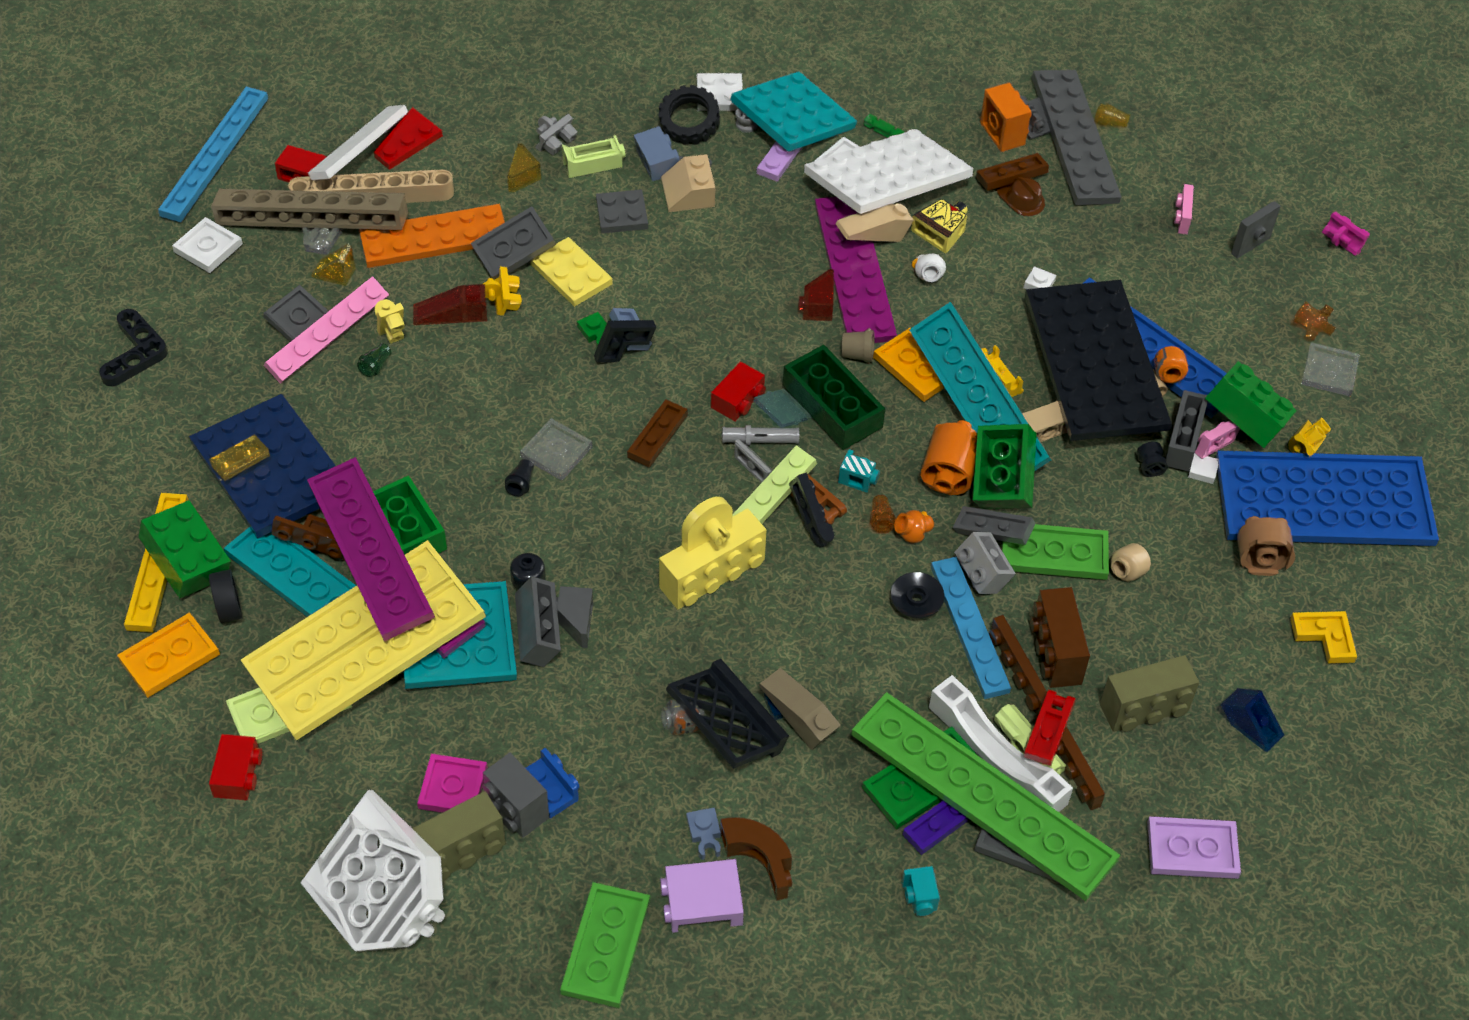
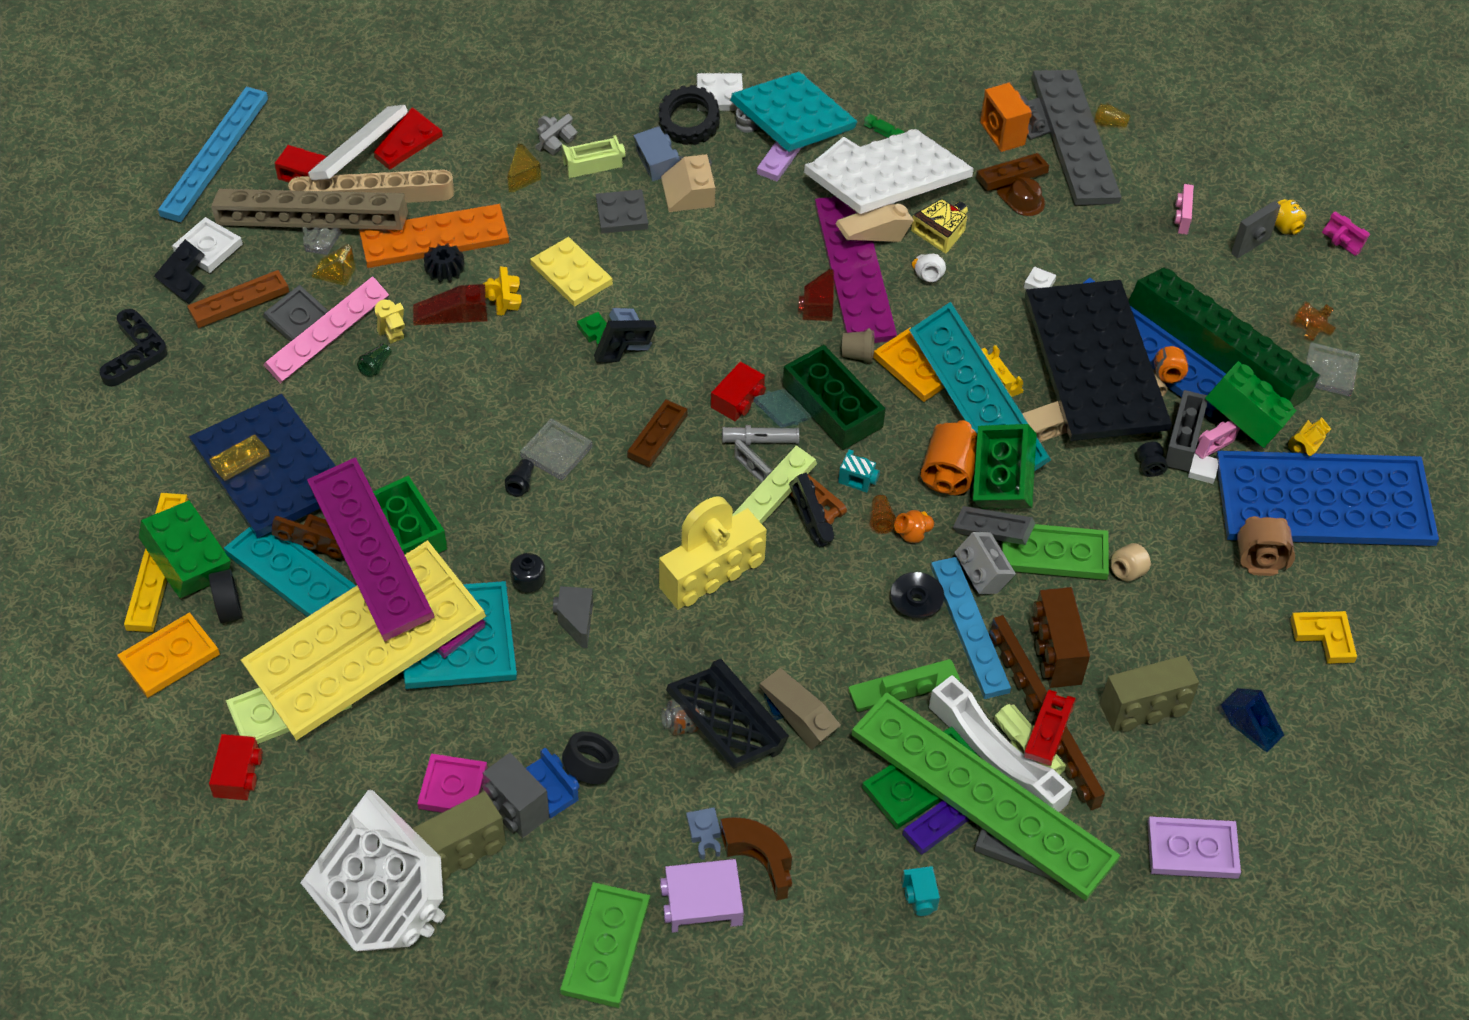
dark grey plate [471,206,557,280] -> none
dark grey brick [515,576,561,667] -> none
none -> black plate [154,239,205,304]
none -> dark orange plate [187,270,289,328]
none -> black gear [423,243,465,283]
none -> black tyre [562,731,619,784]
none -> bright green bracket [849,659,960,712]
none -> dark green brick [1129,267,1321,408]
none -> yellow head [1275,199,1307,234]

